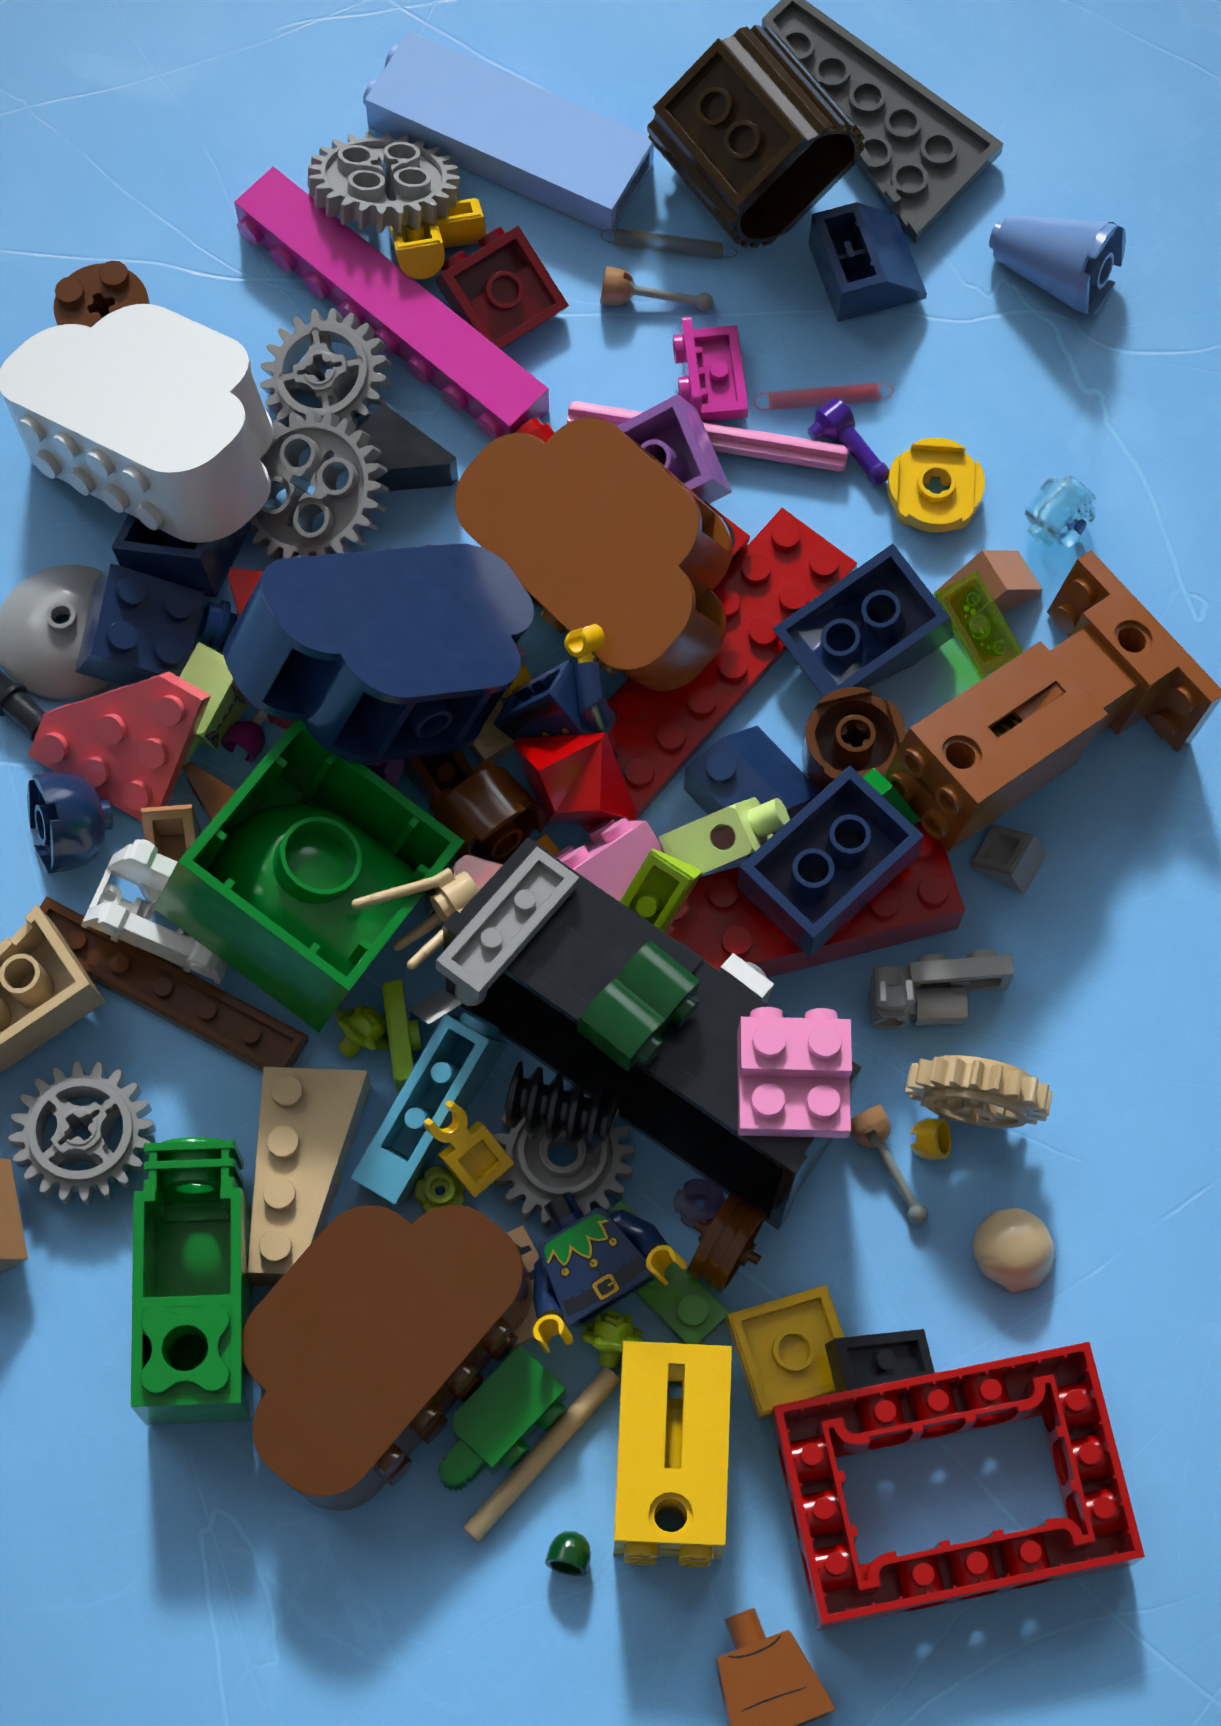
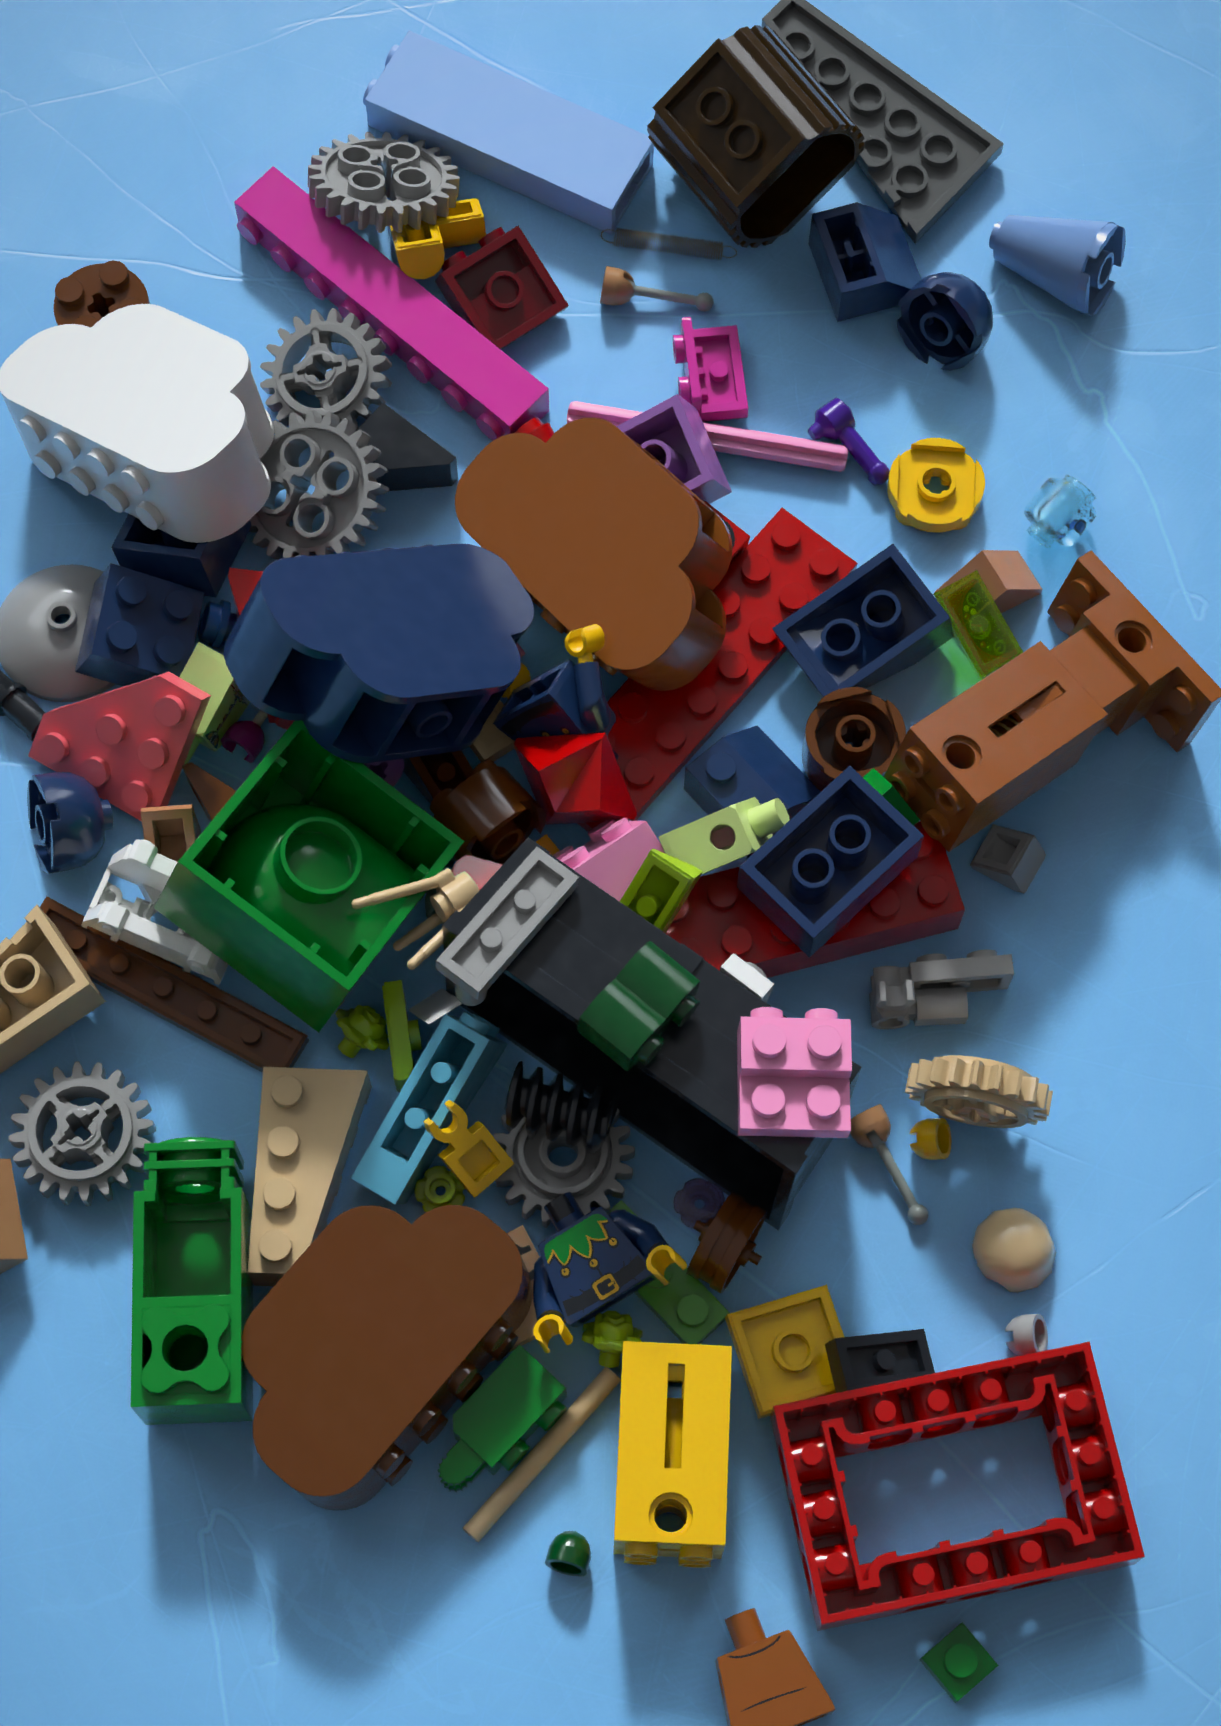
coral piece [754,383,894,410] -> none
none -> dark blue cylinder [897,272,993,371]
none -> green plate [919,1622,999,1703]
none -> light grey hinge [1005,1314,1048,1356]

